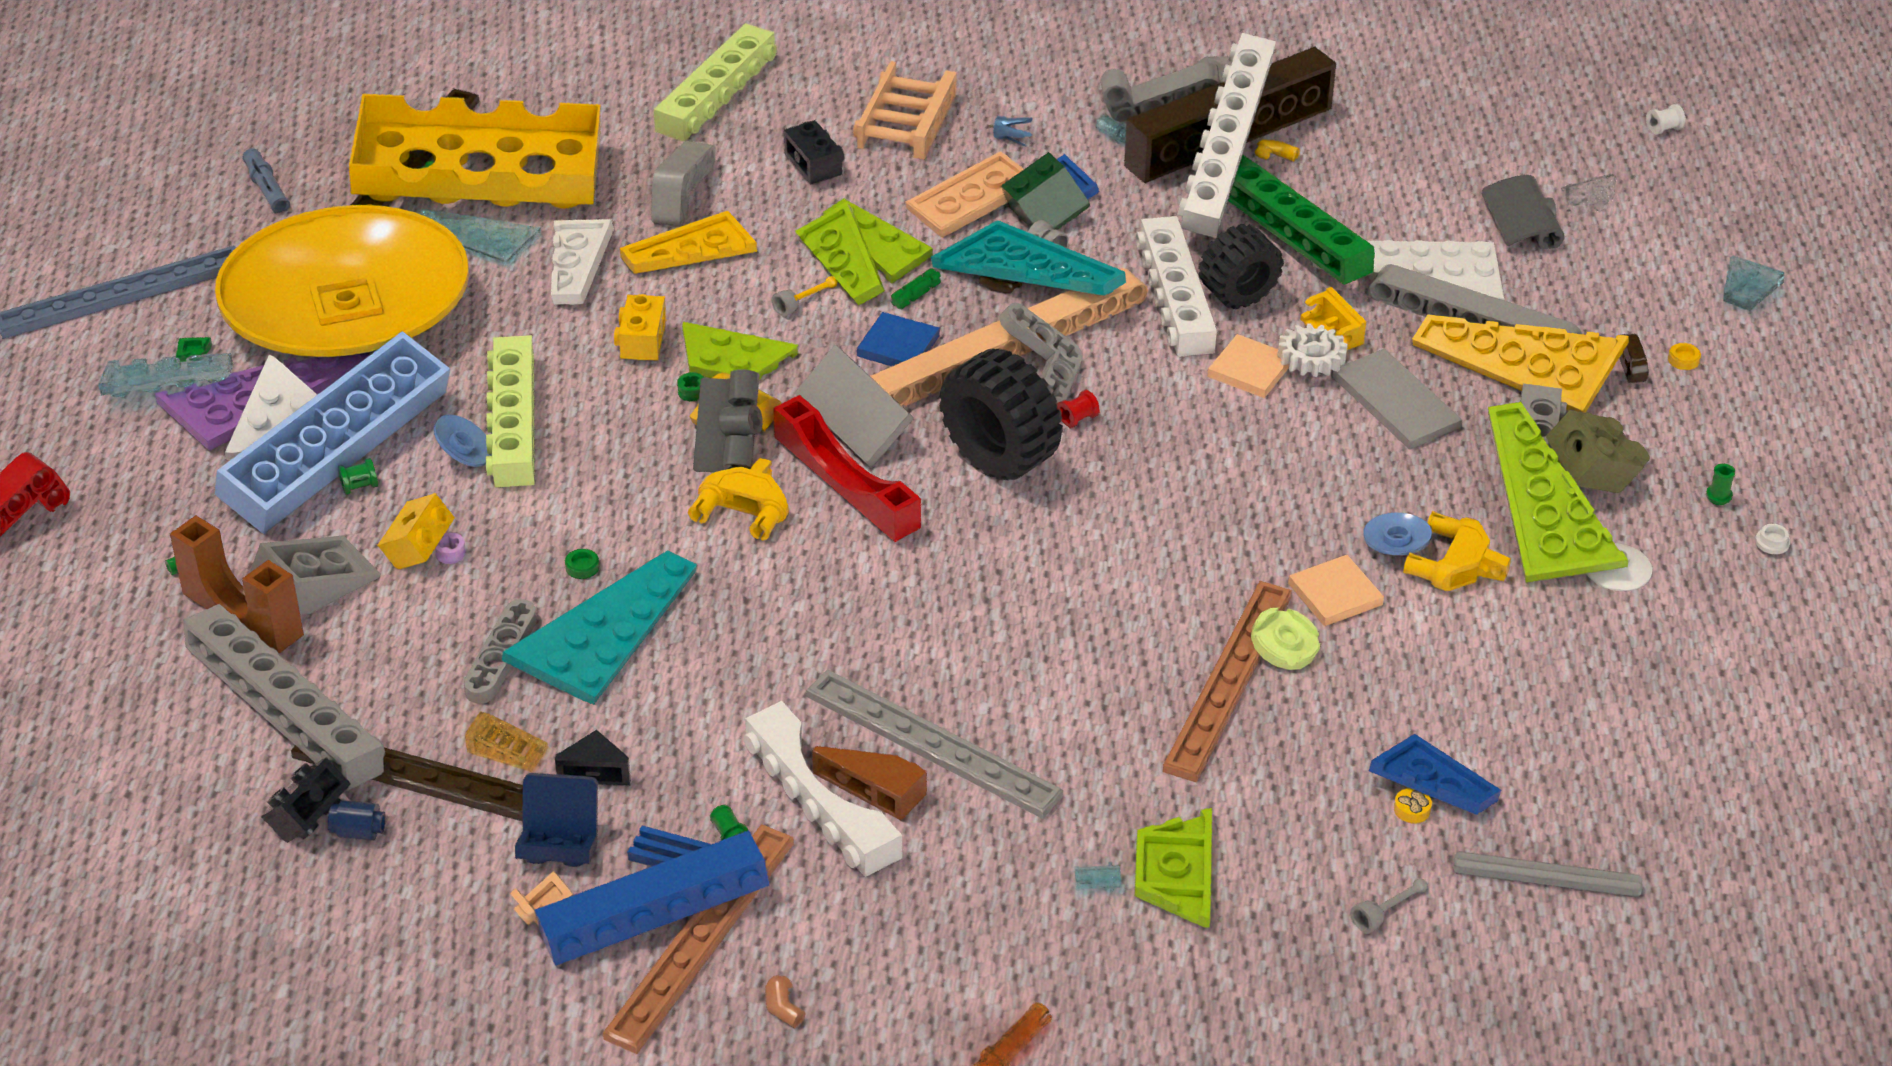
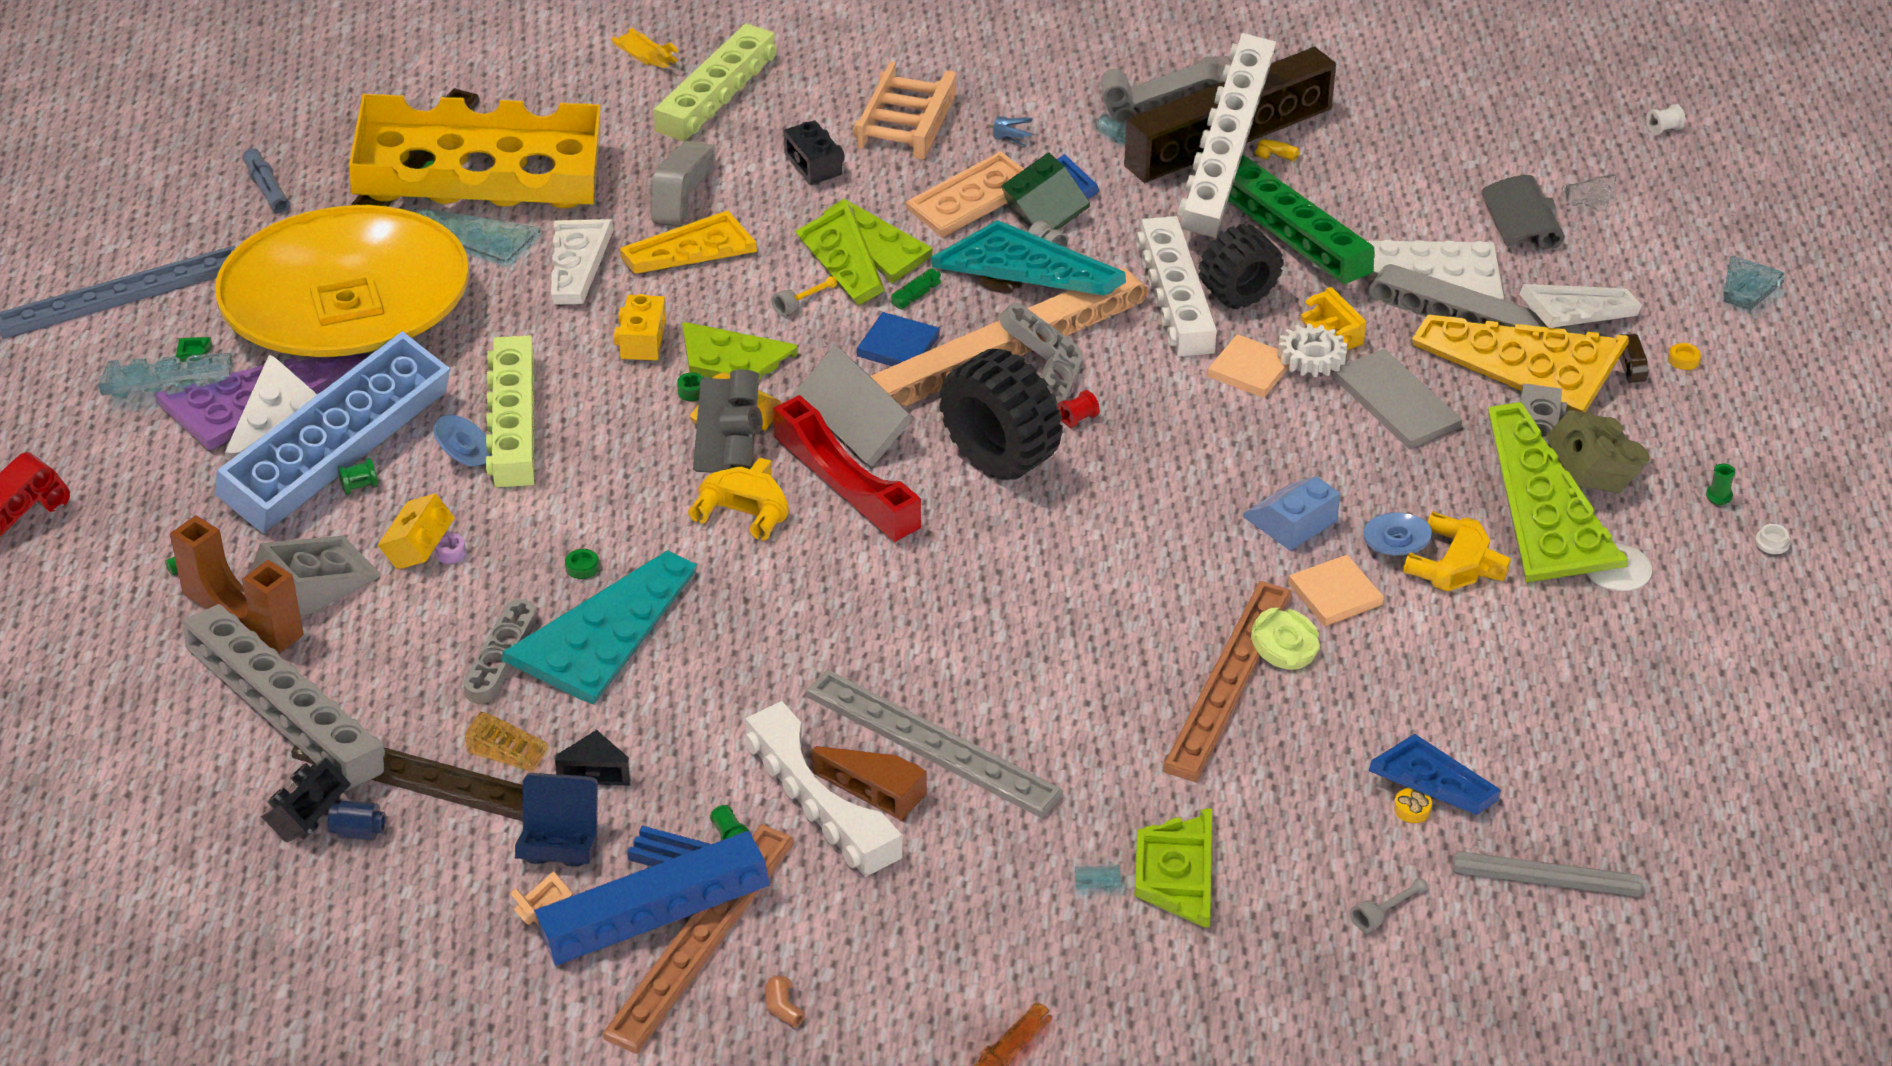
none -> yellow arm [611,27,679,68]
none -> medium blue slope [1243,476,1341,551]
none -> white wing [1519,284,1642,328]

